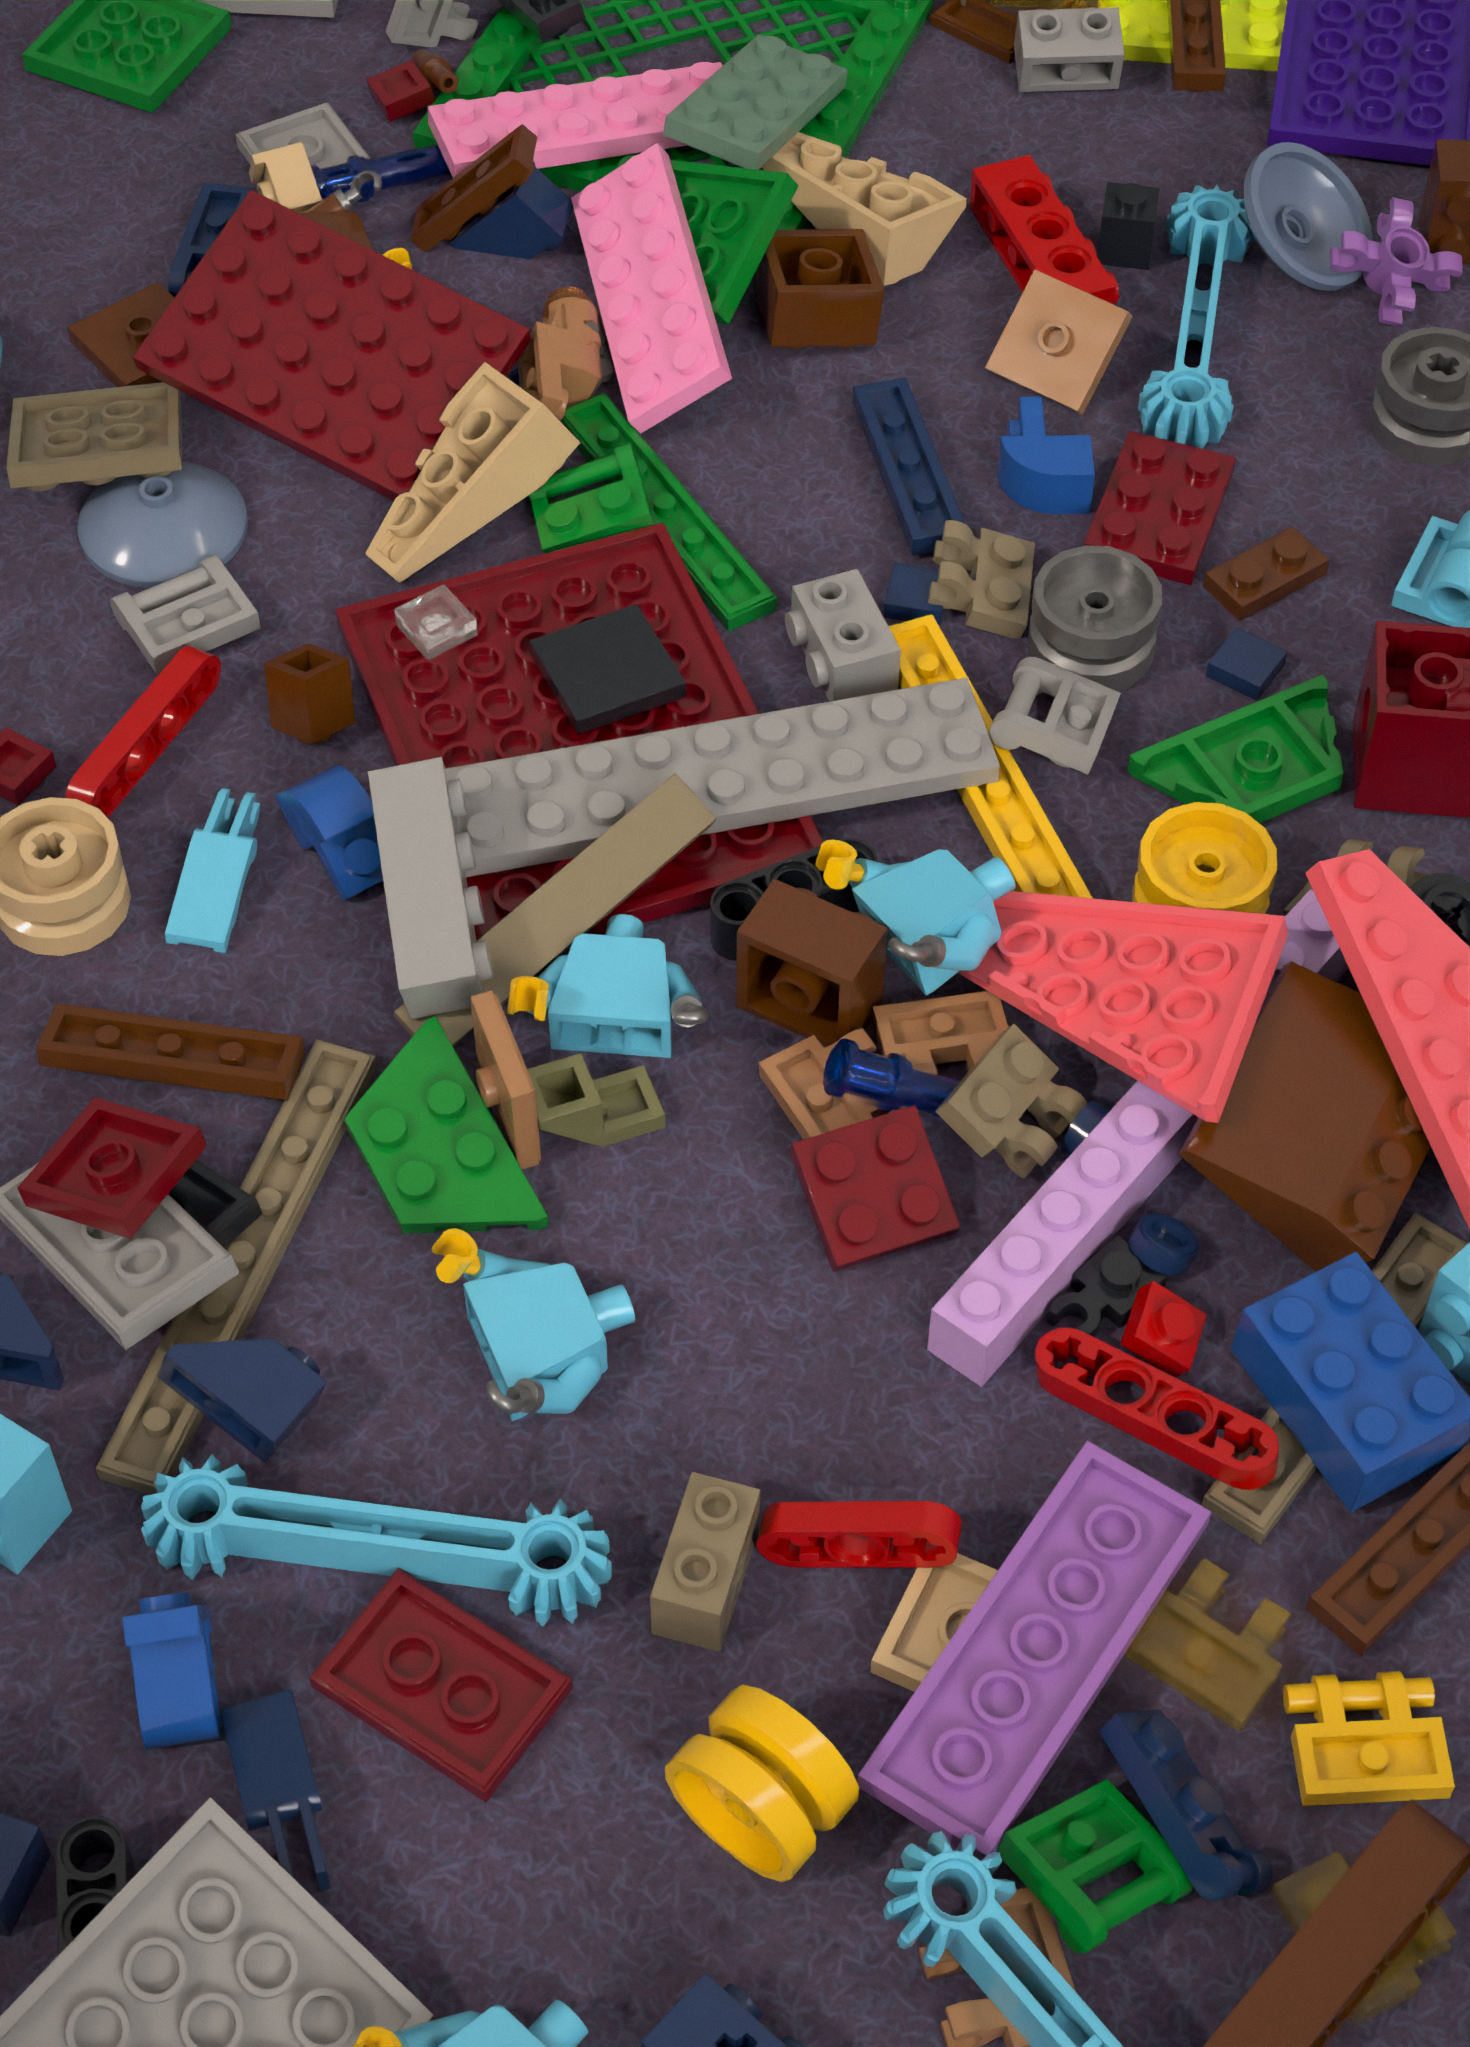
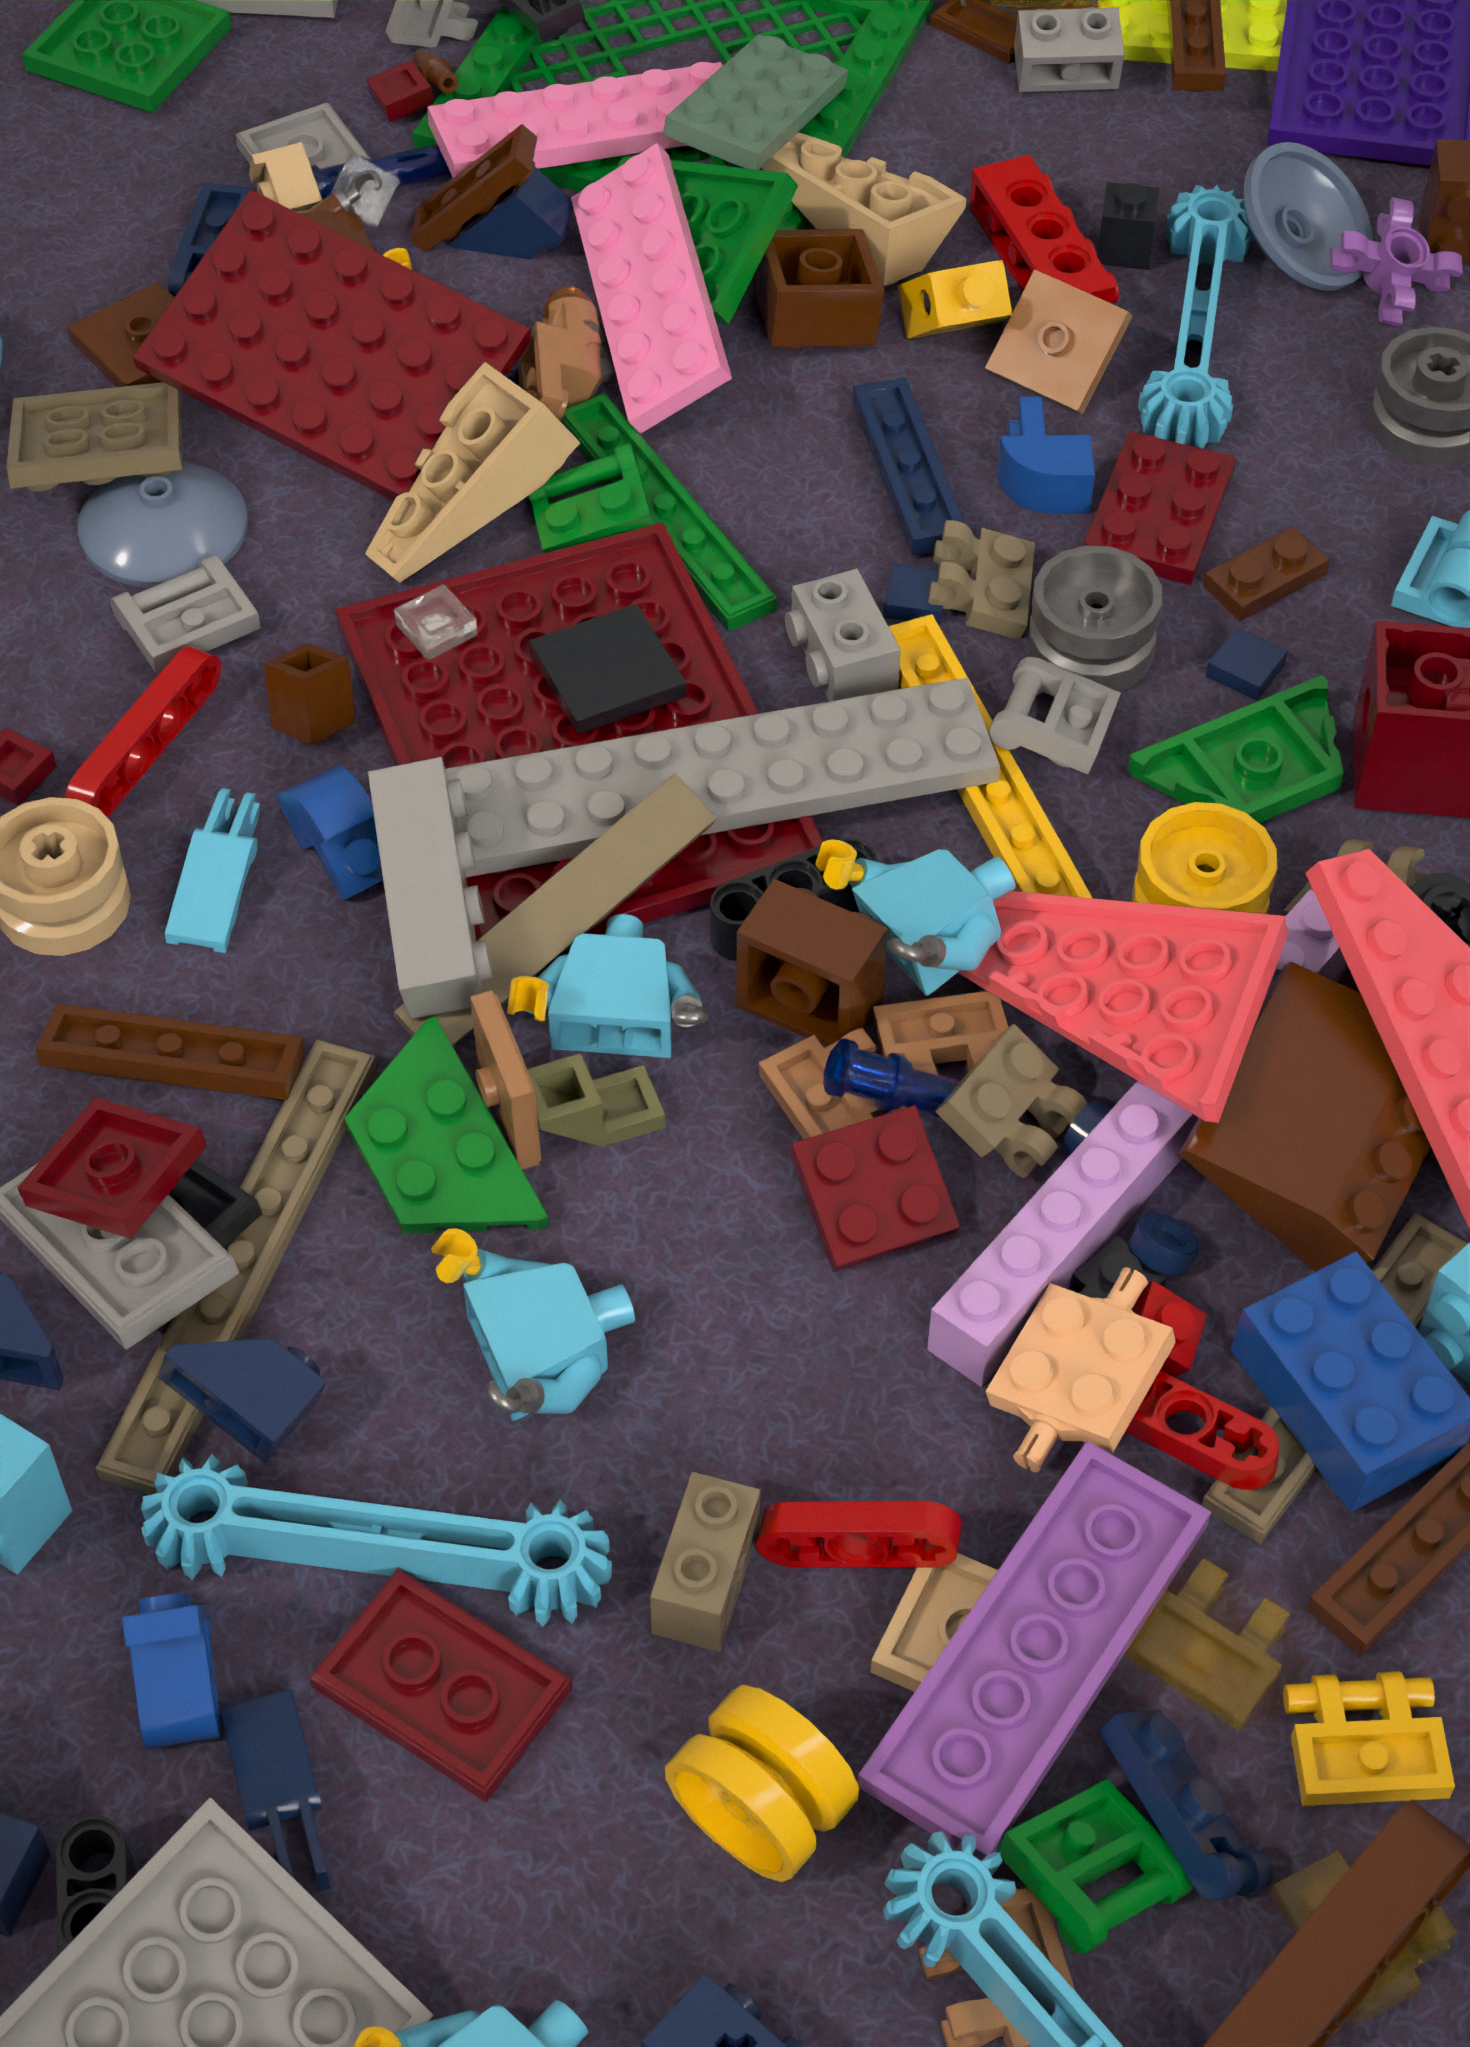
none -> clear plate [331,154,400,227]
none -> yellow torso [897,260,1012,339]
none -> light nougat plate [986,1267,1176,1472]

